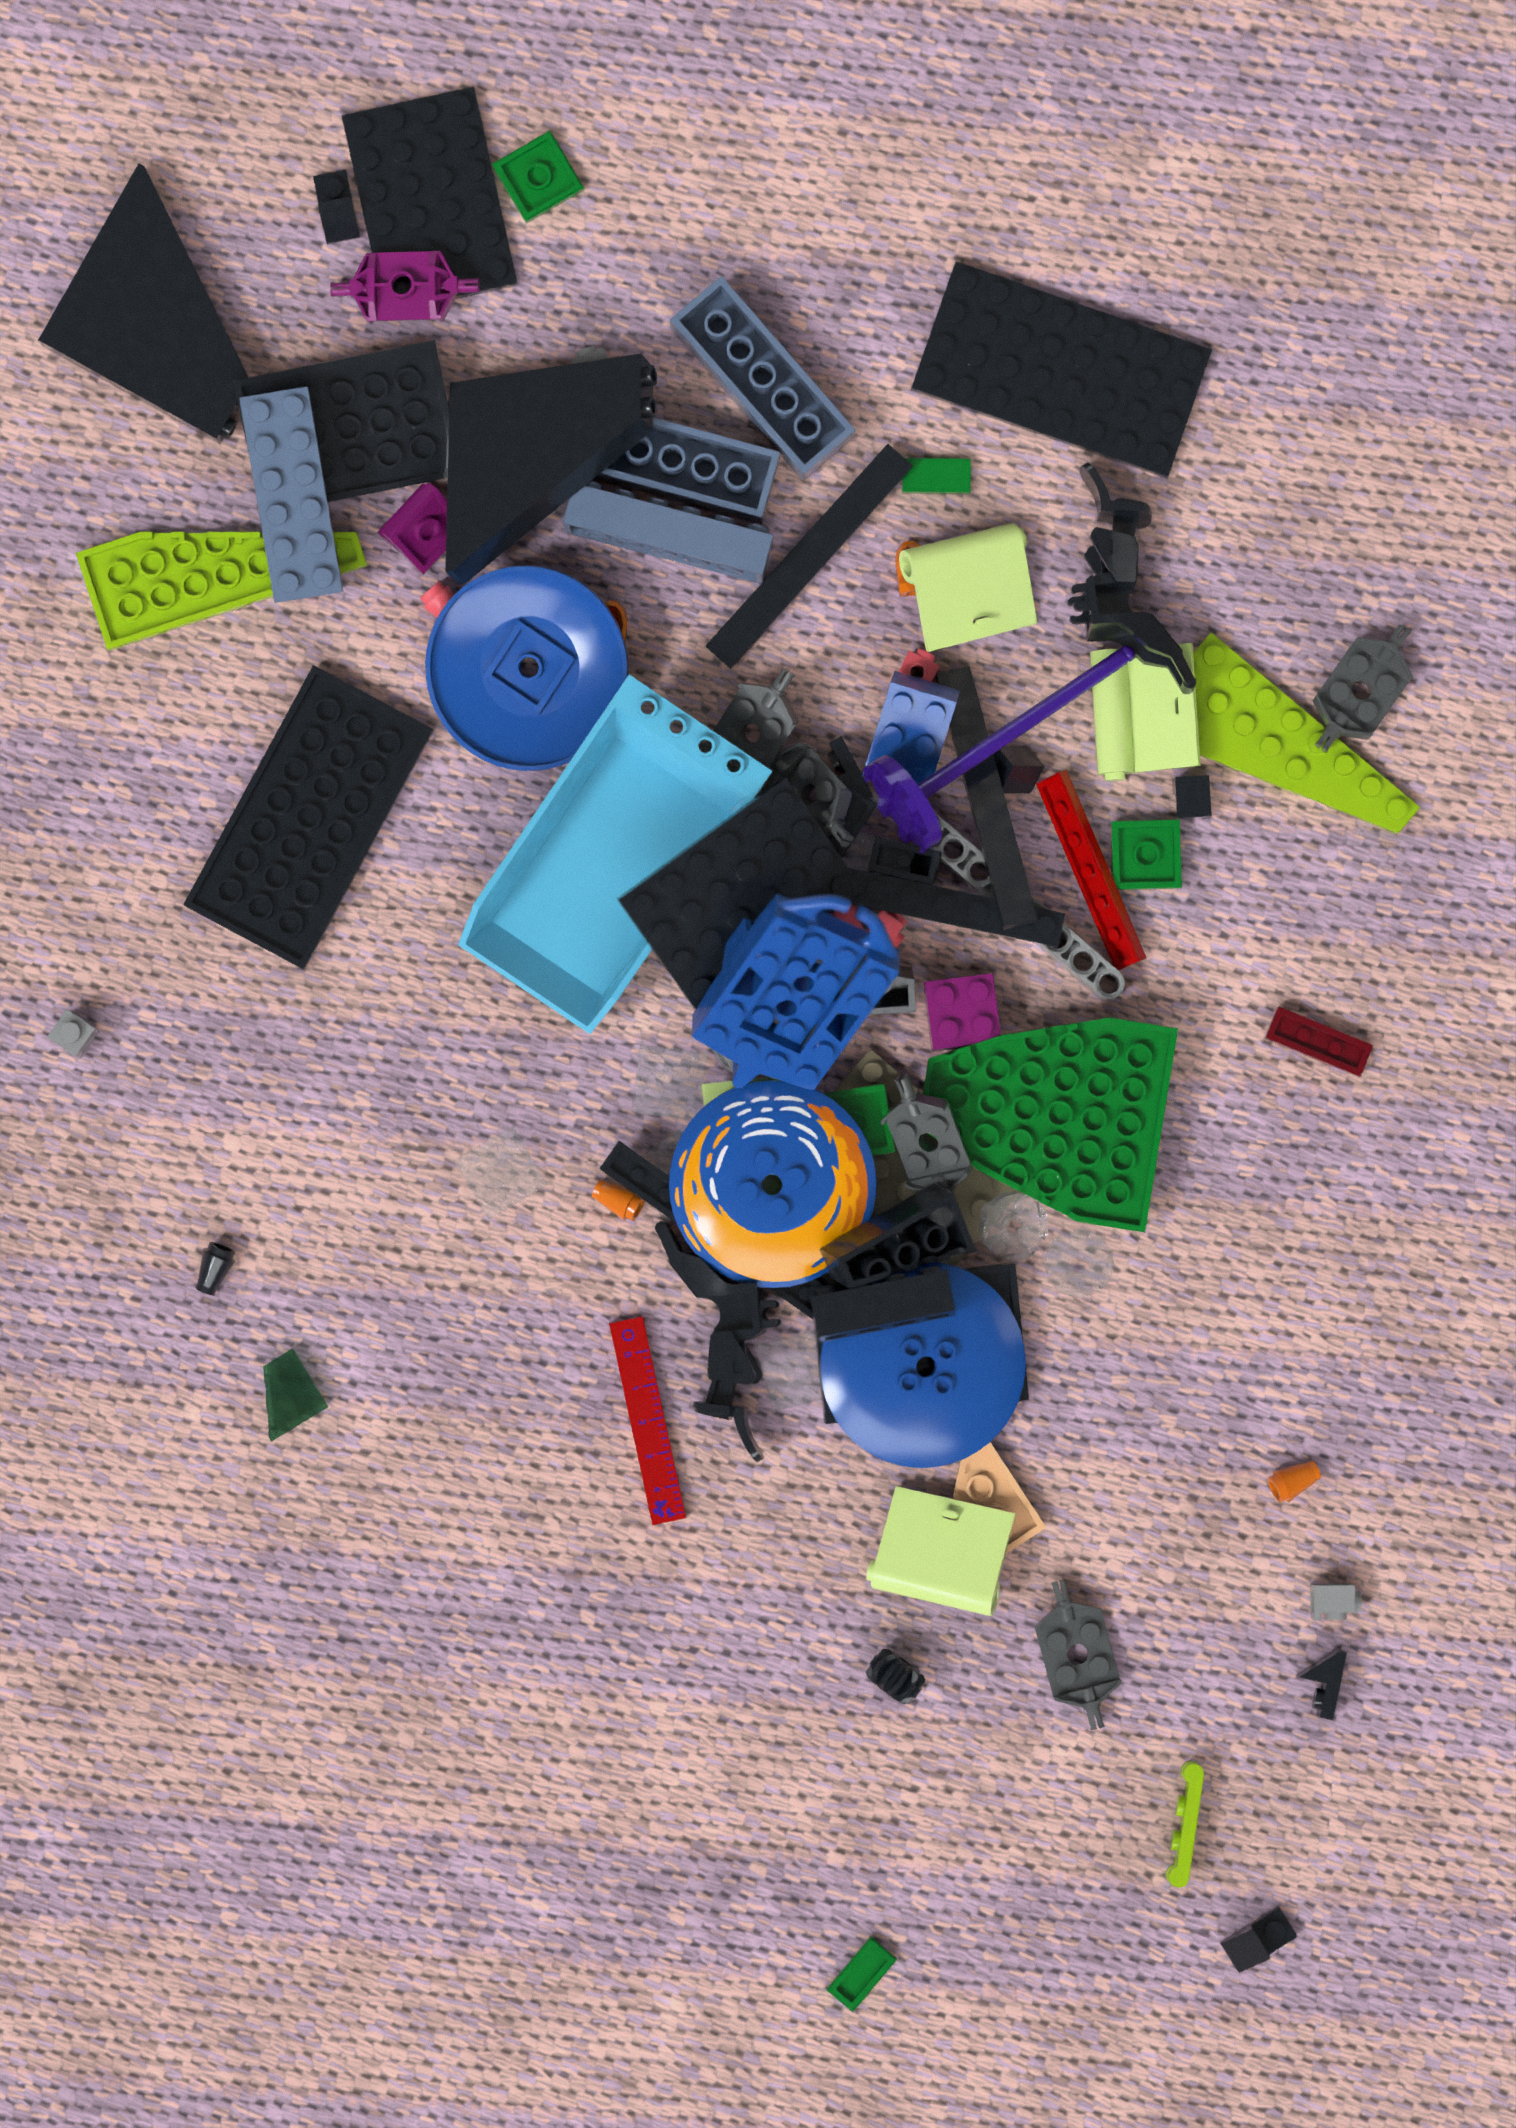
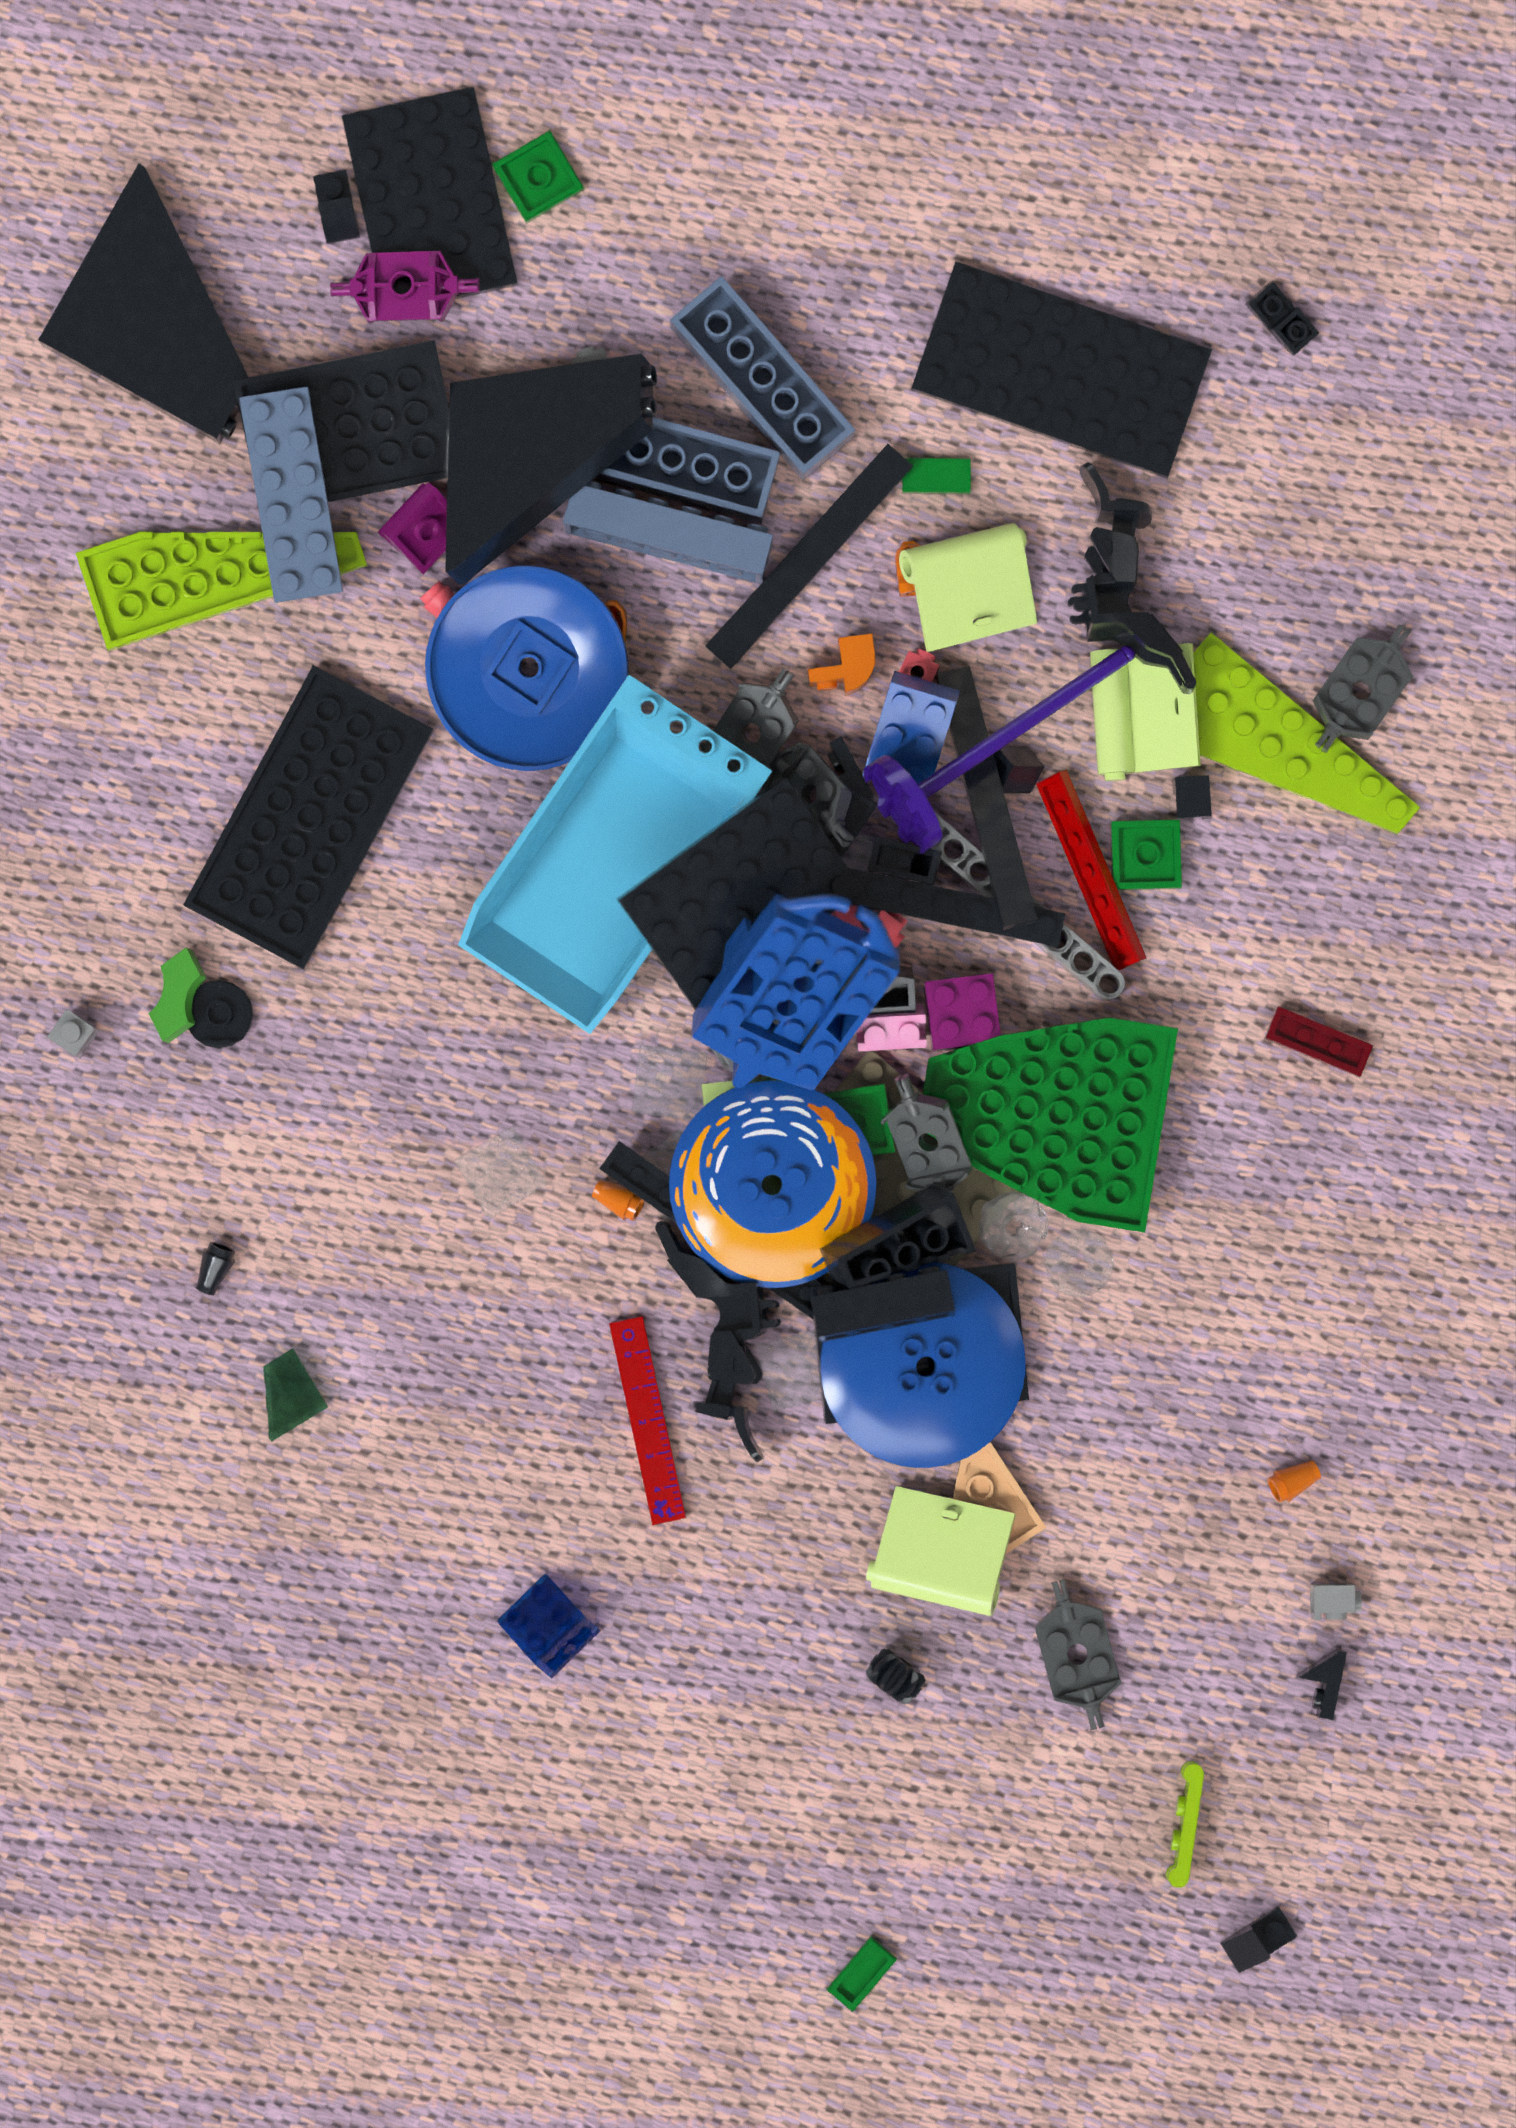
none -> bright green tile [148,947,206,1043]
none -> black tile [188,980,254,1049]
none -> clear blue bracket [497,1574,601,1679]
none -> orange brick [808,634,875,696]
none -> bright pink brick [856,1003,927,1051]
none -> black slope [1245,281,1319,356]

